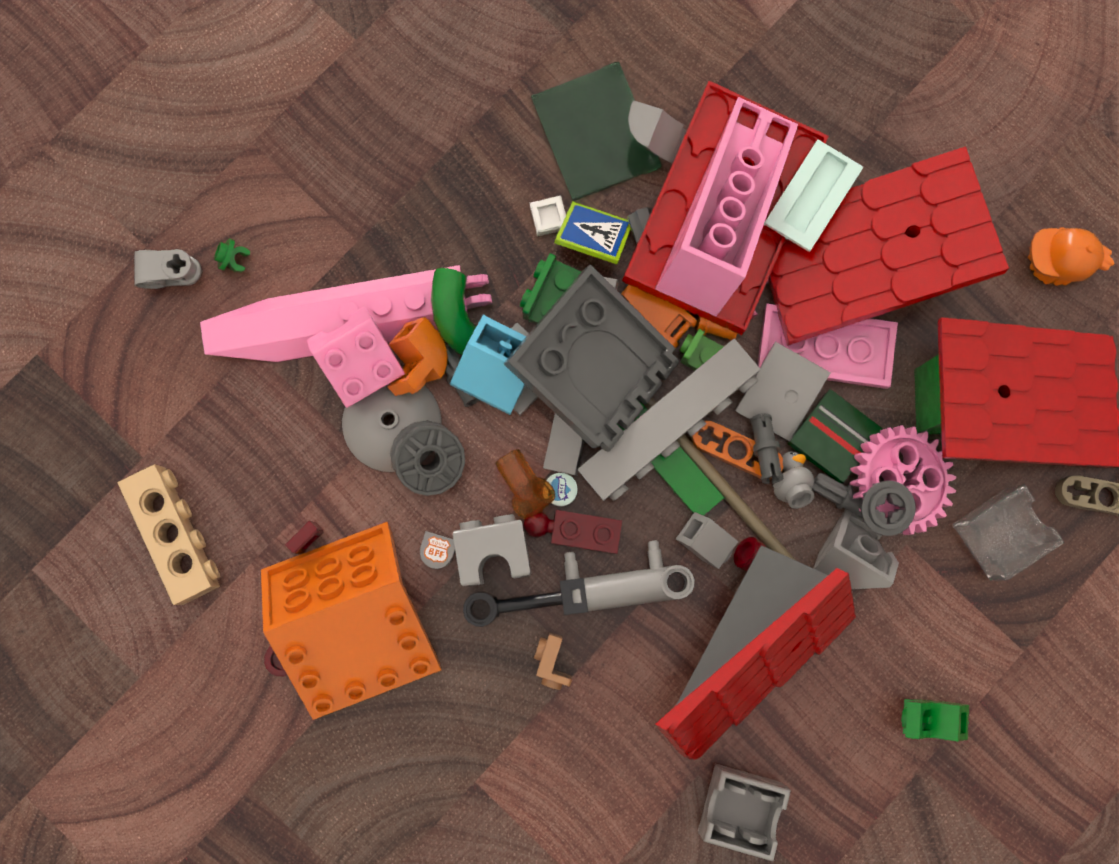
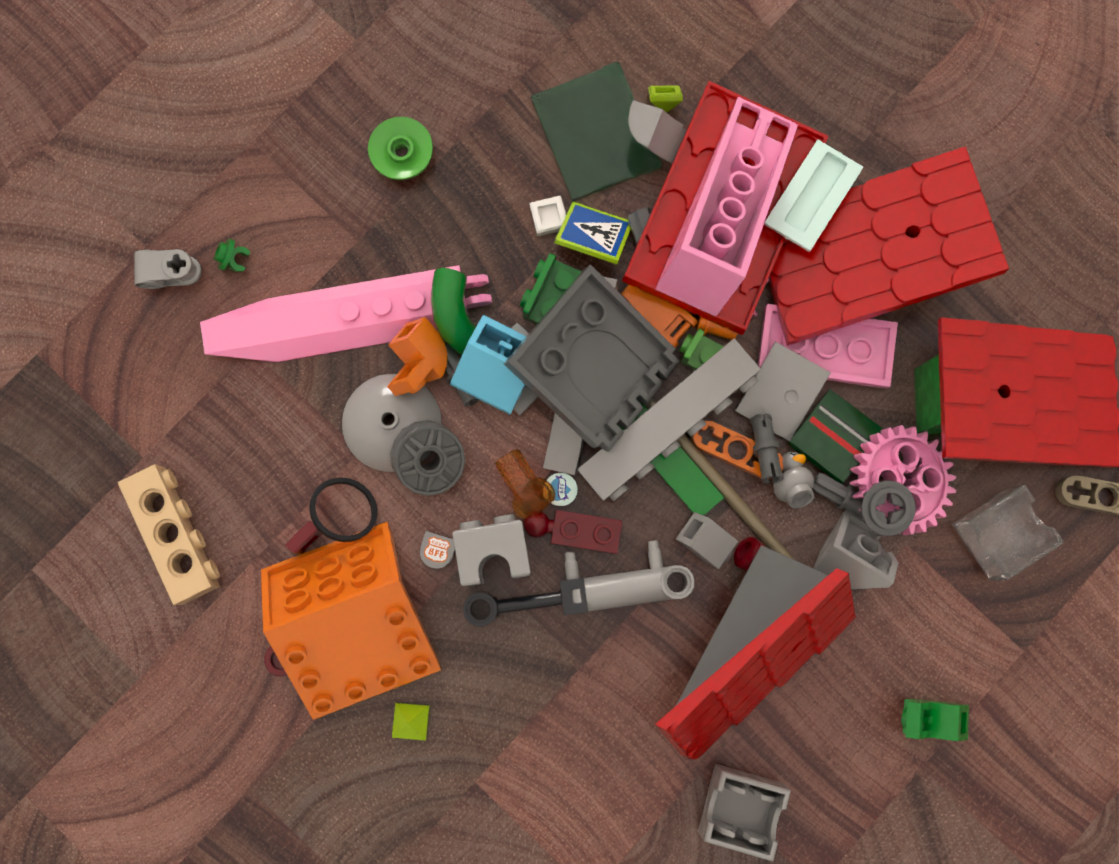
bright pink piece [307,306,405,408] -> none
medium nougat bracket [534,632,572,690] -> none
orange hair [1028,227,1114,286] -> none
none -> black piece [309,477,377,542]
none -> bright green dish [368,117,433,180]
none -> lime slope [392,702,430,741]
none -> lime slope [648,85,683,113]

